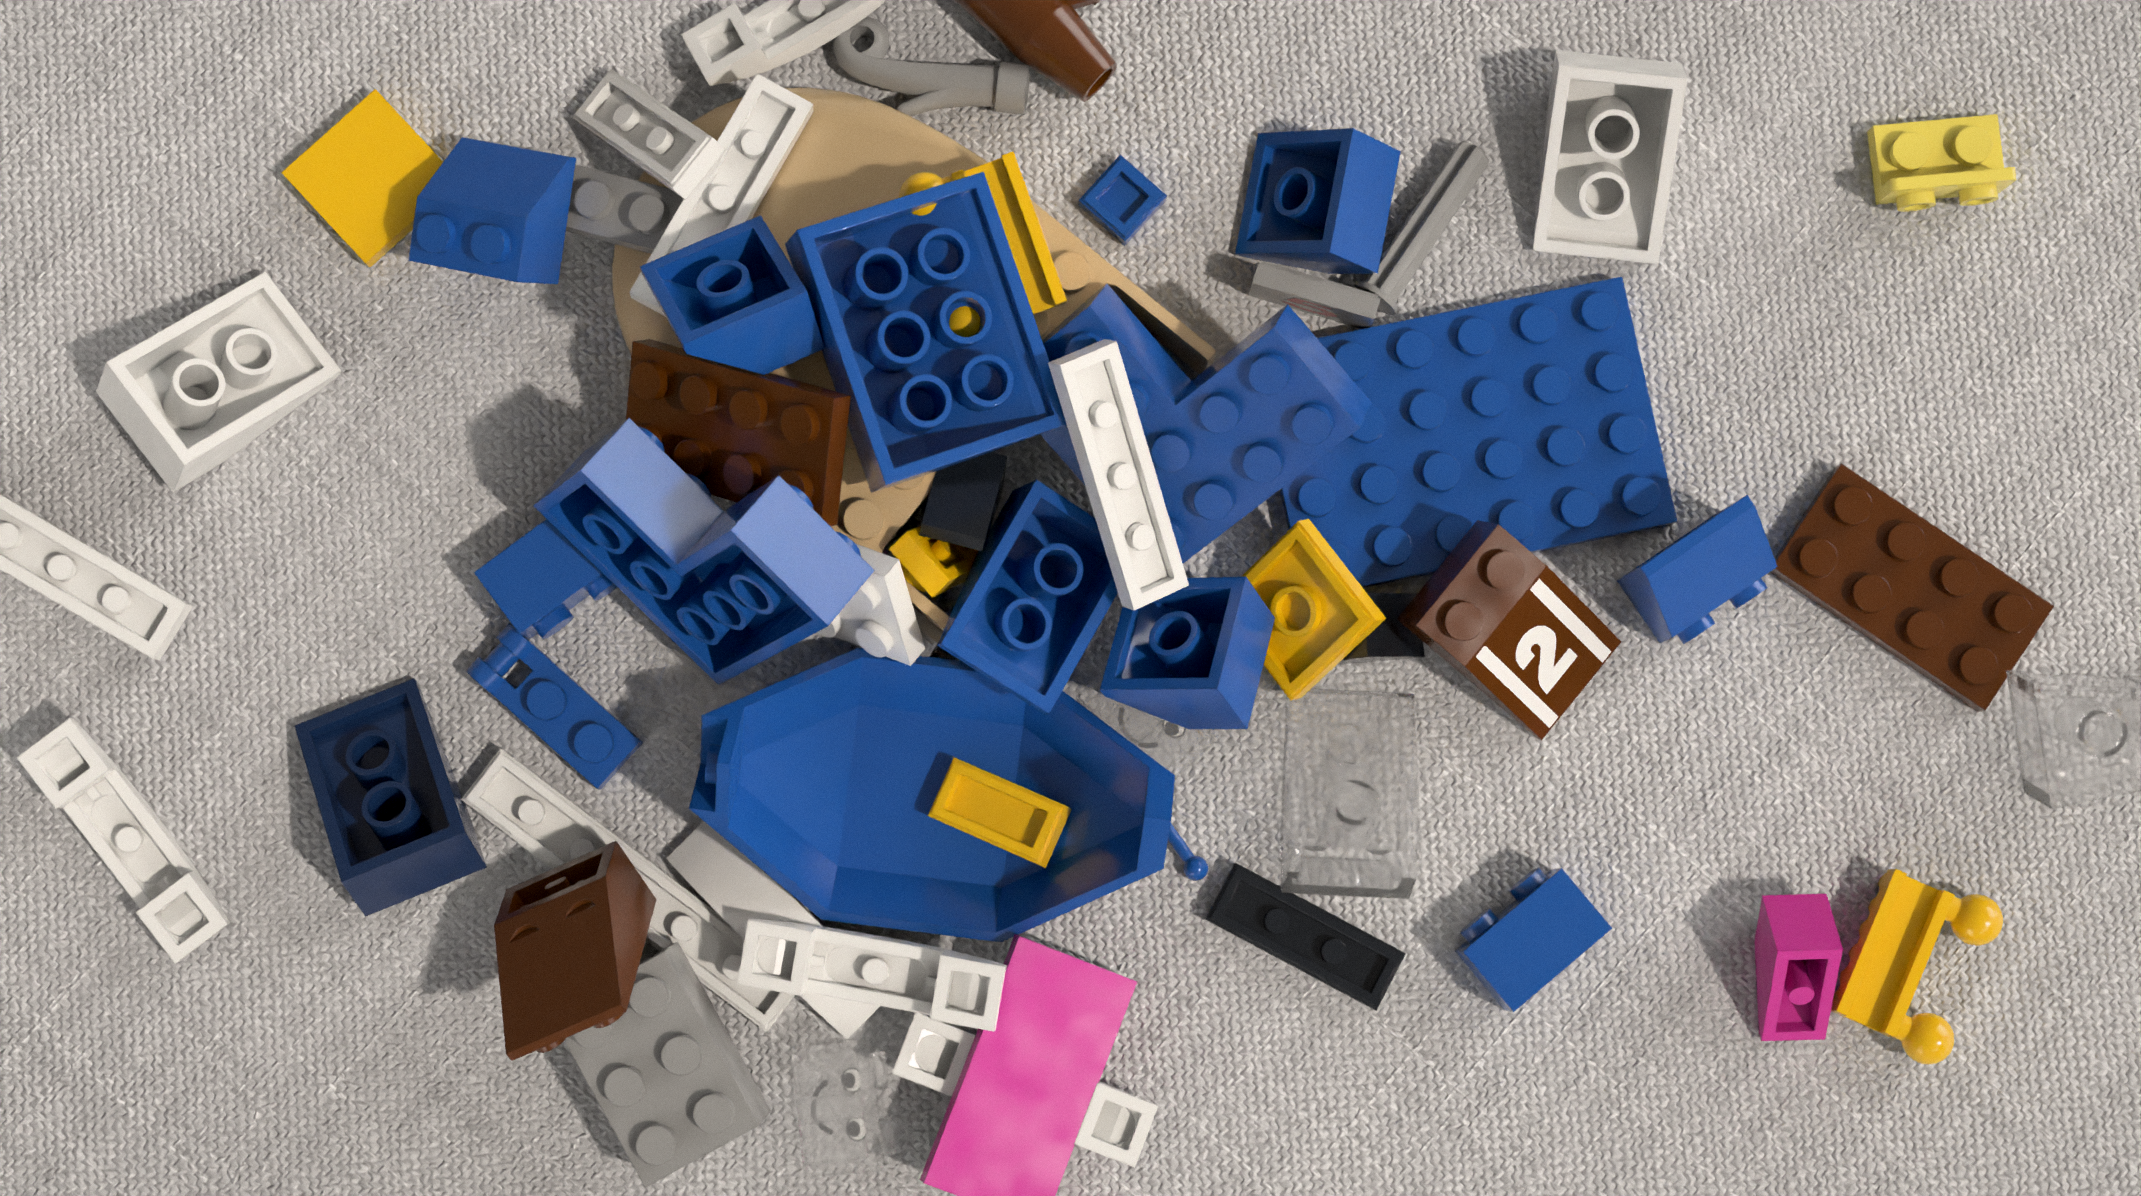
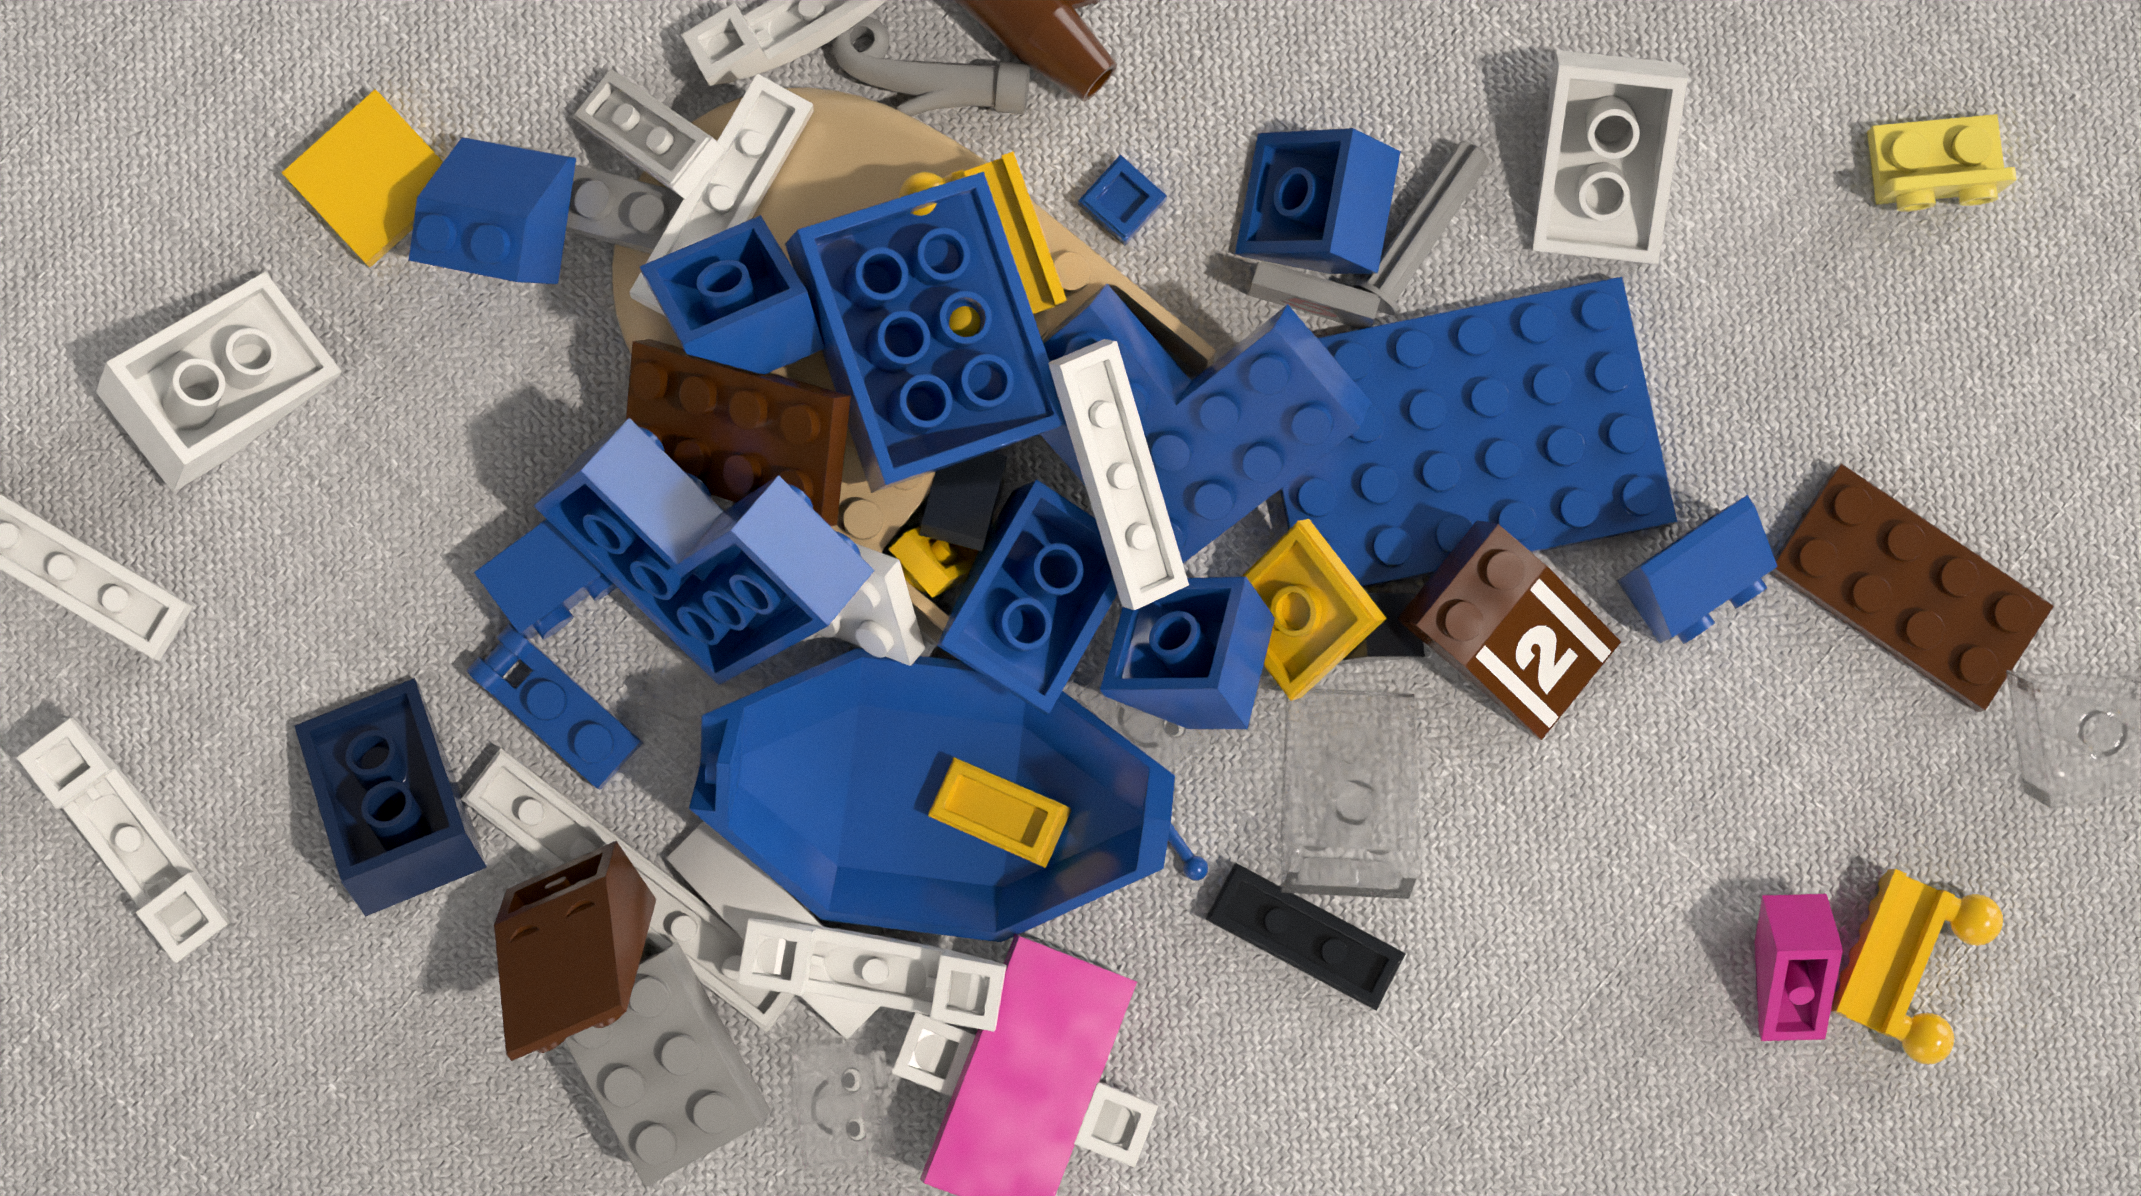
blue brick [1455,867,1612,1012] -> none

